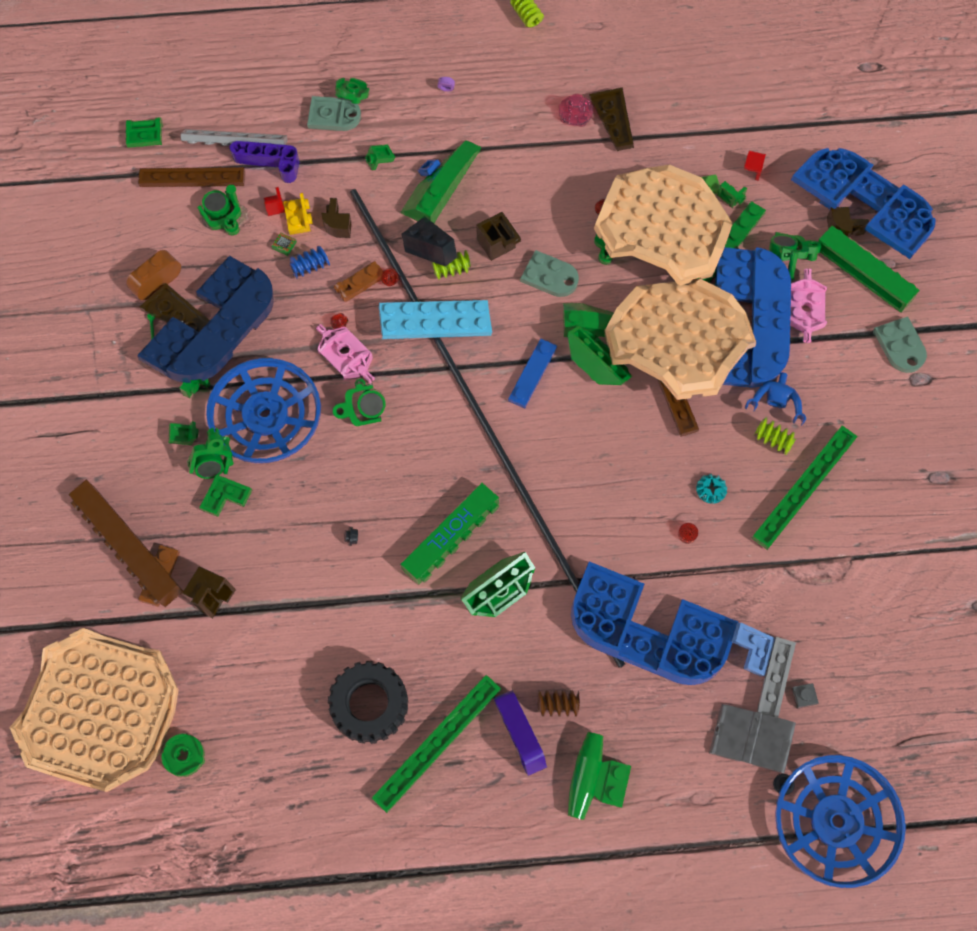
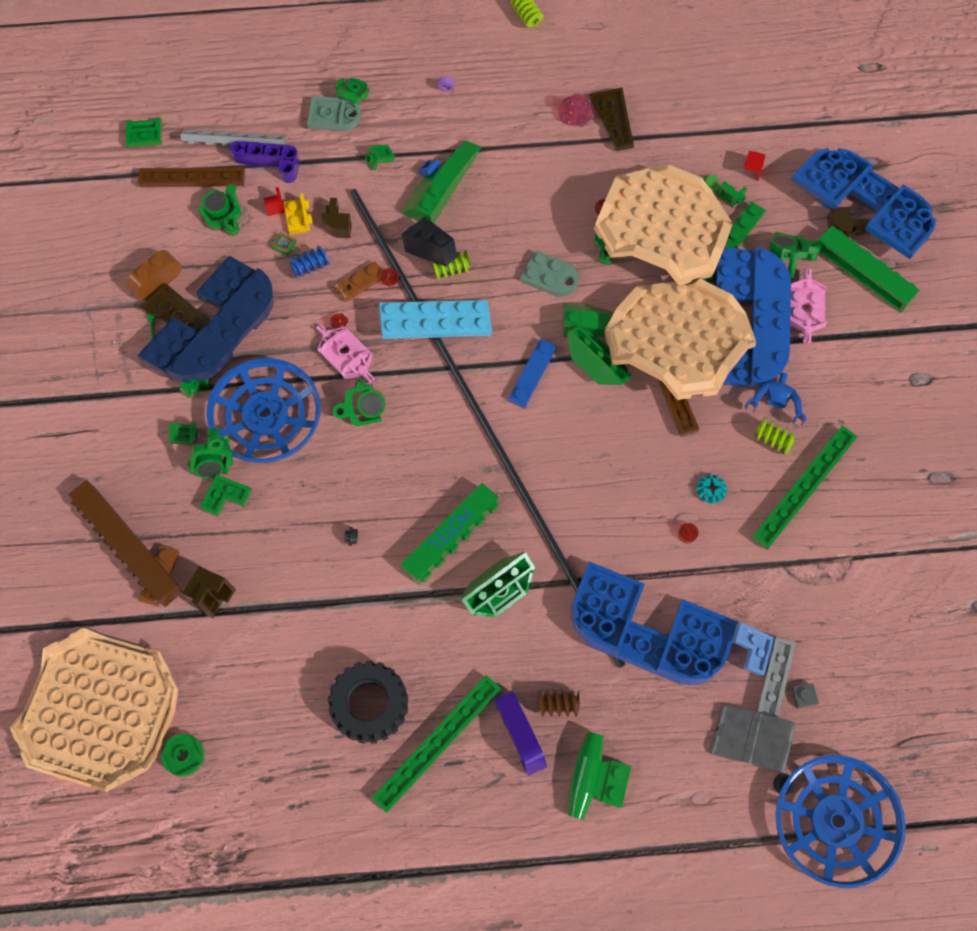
dark brown plate [476,212,521,261] -> none
sand green plate [873,316,927,373] -> none

